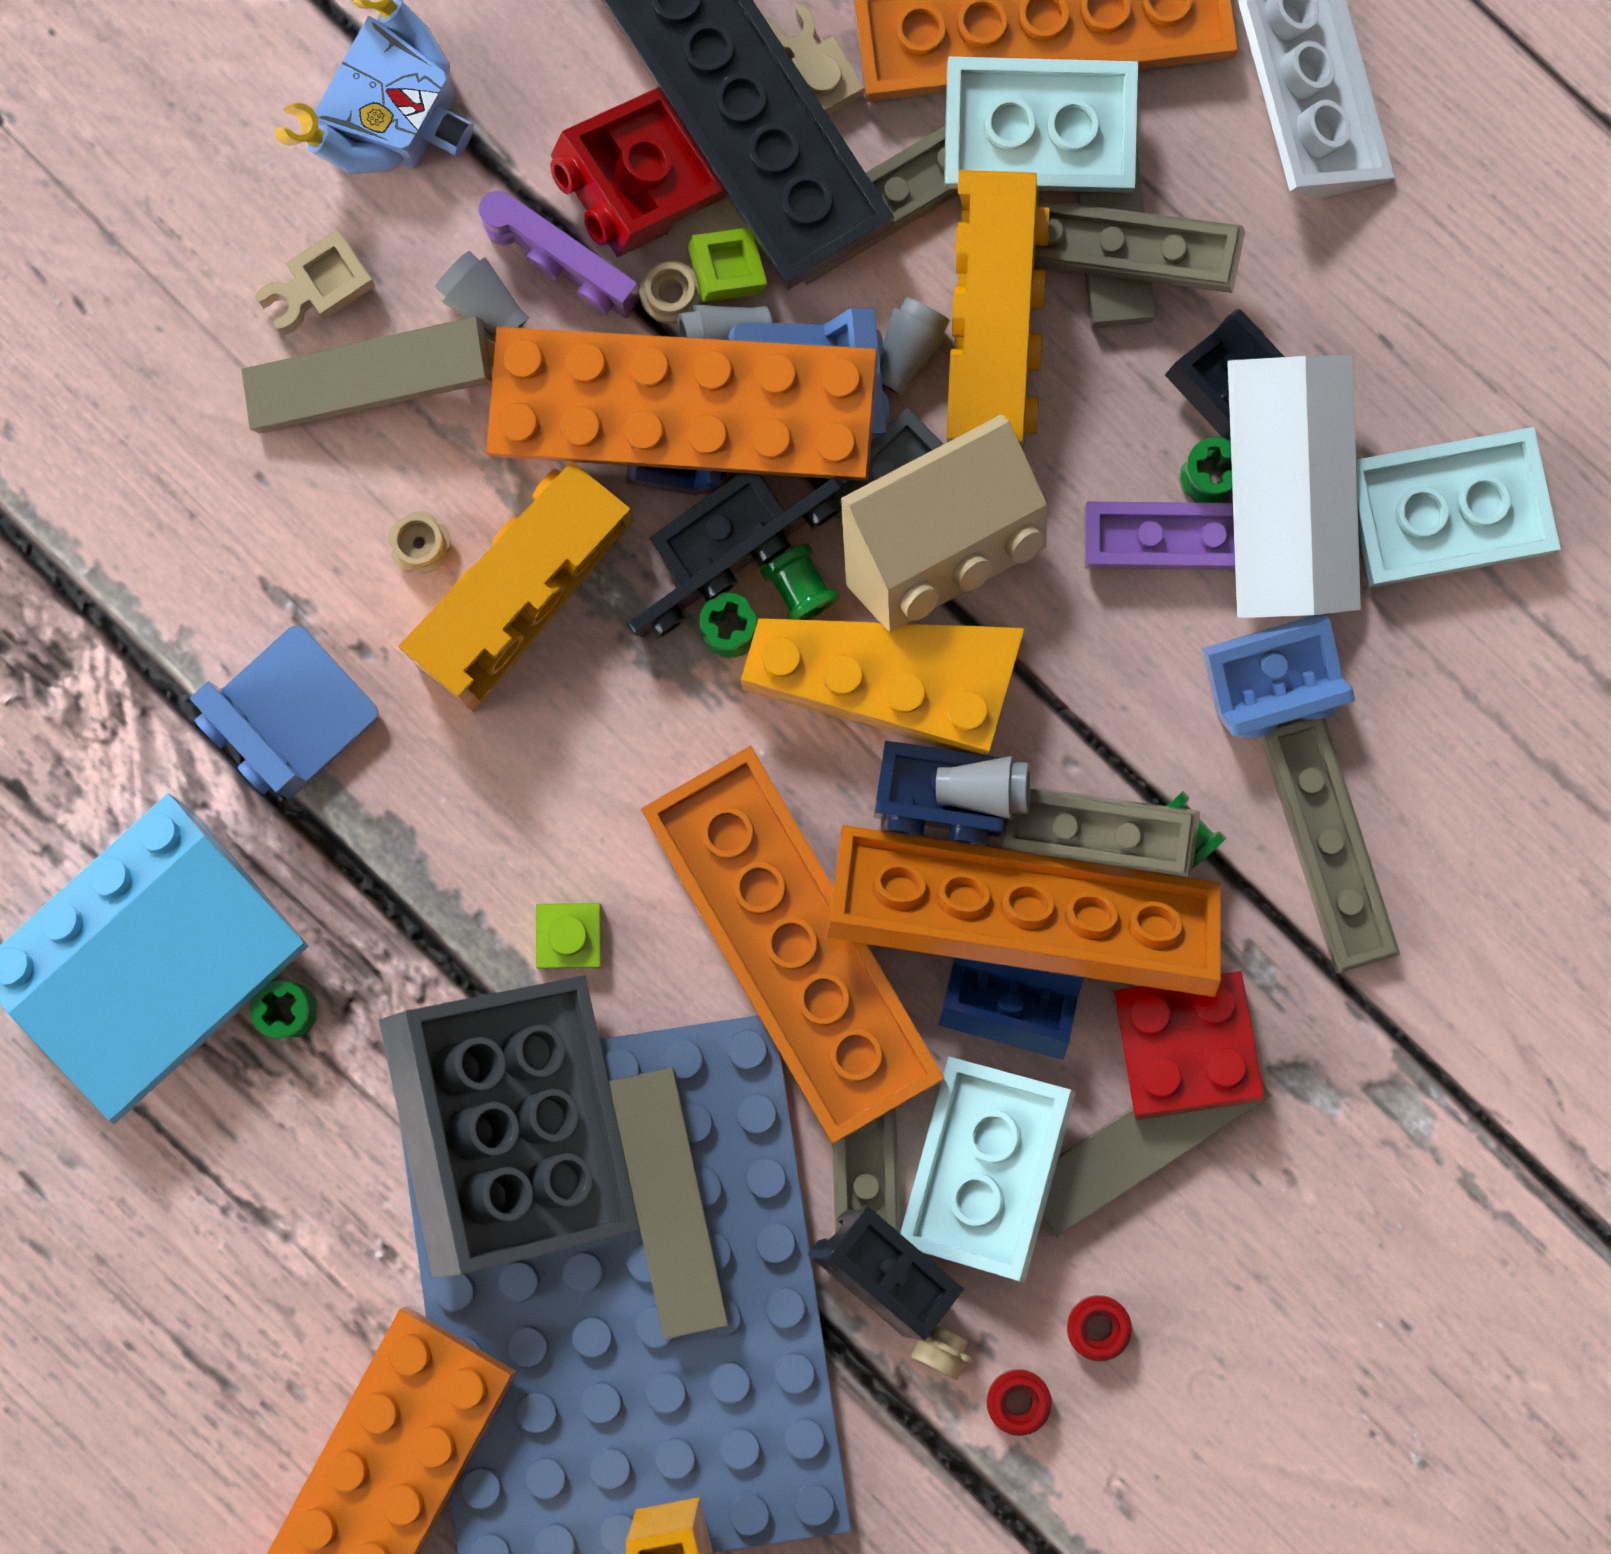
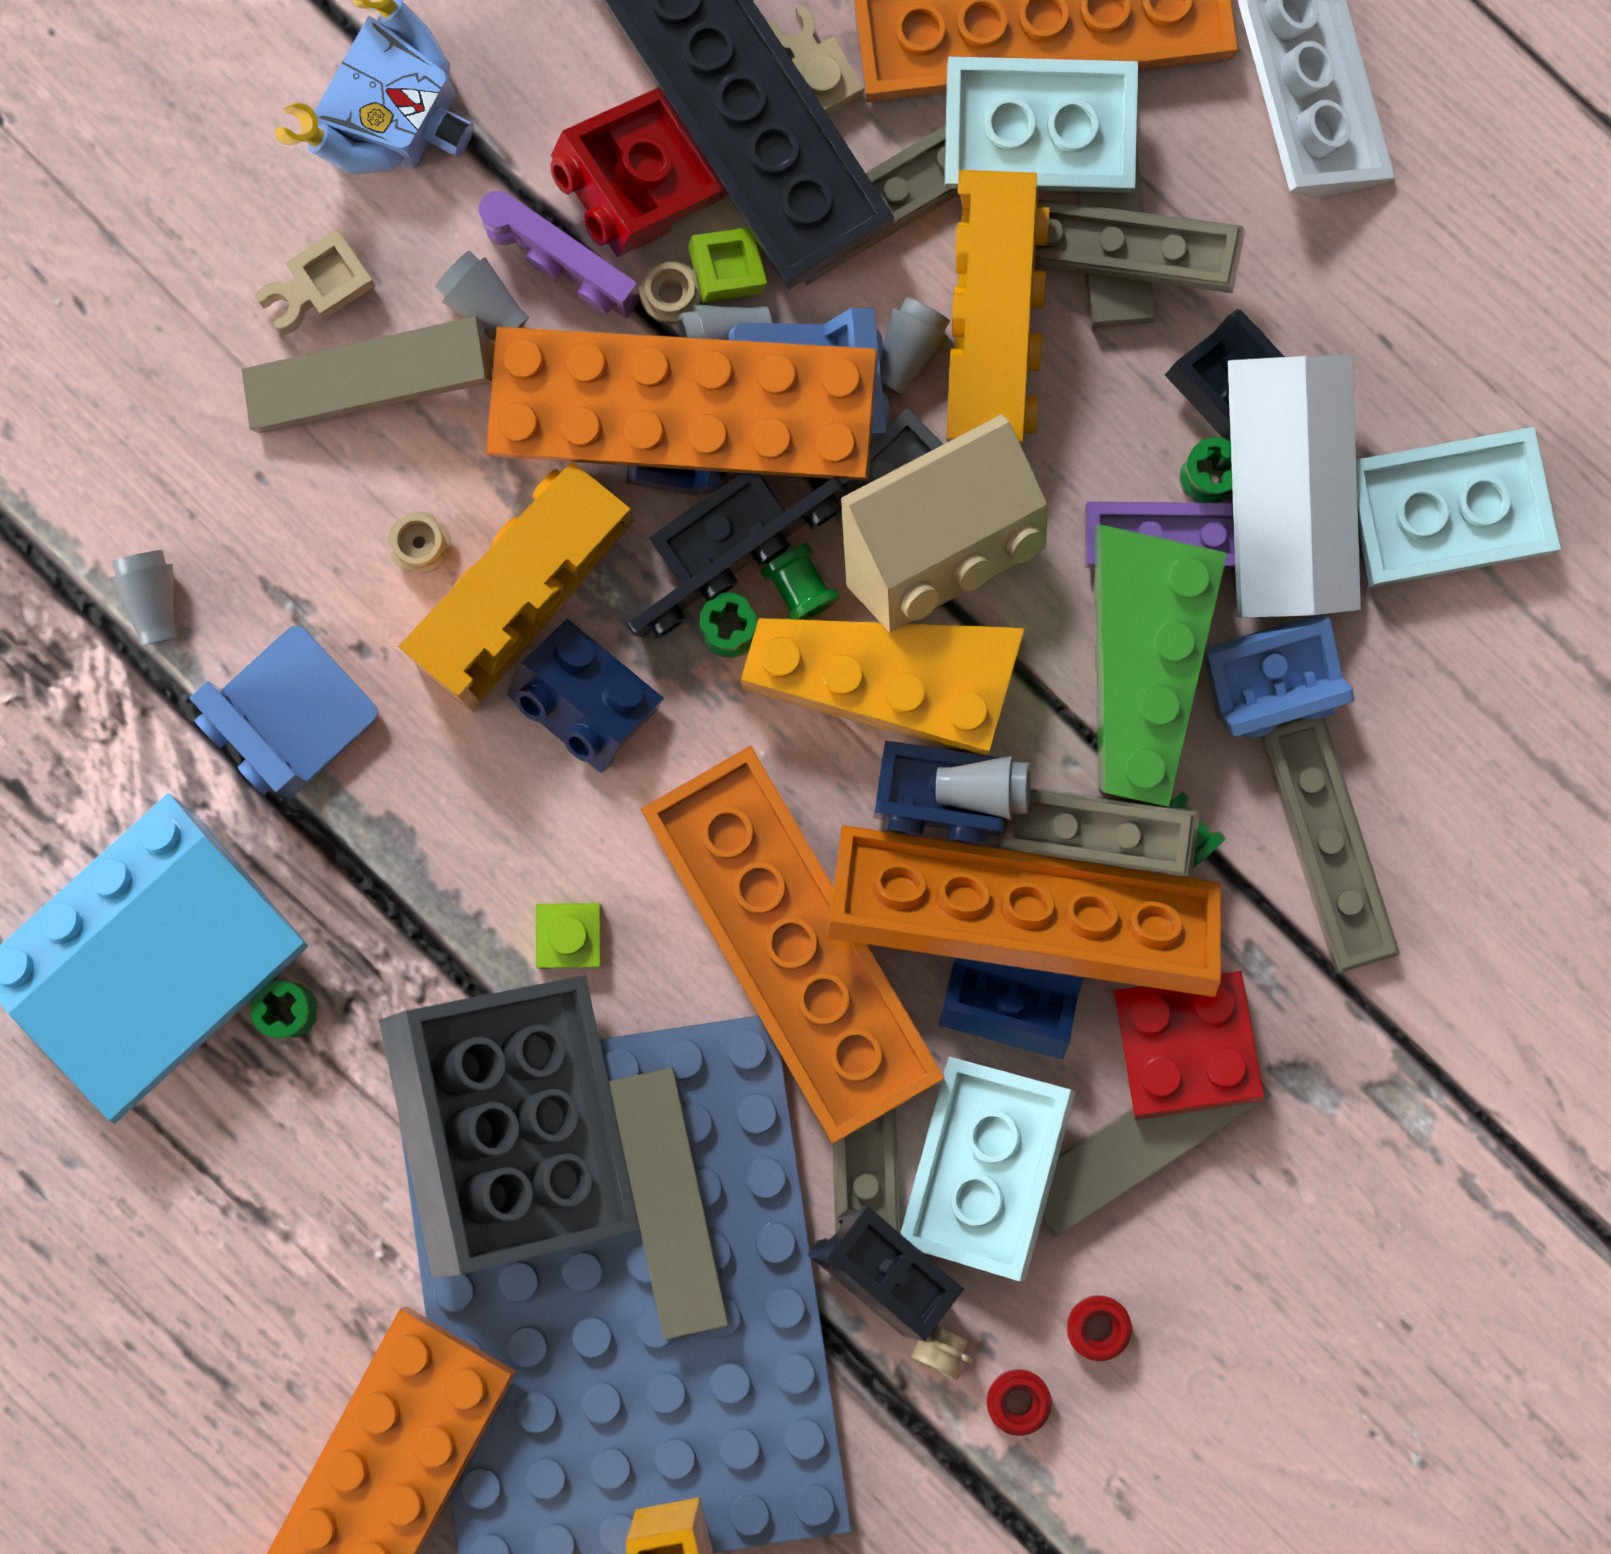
none -> light grey cone [110,550,178,646]
none -> dark blue bracket [507,618,664,773]
none -> bright green wedge [1093,524,1227,807]

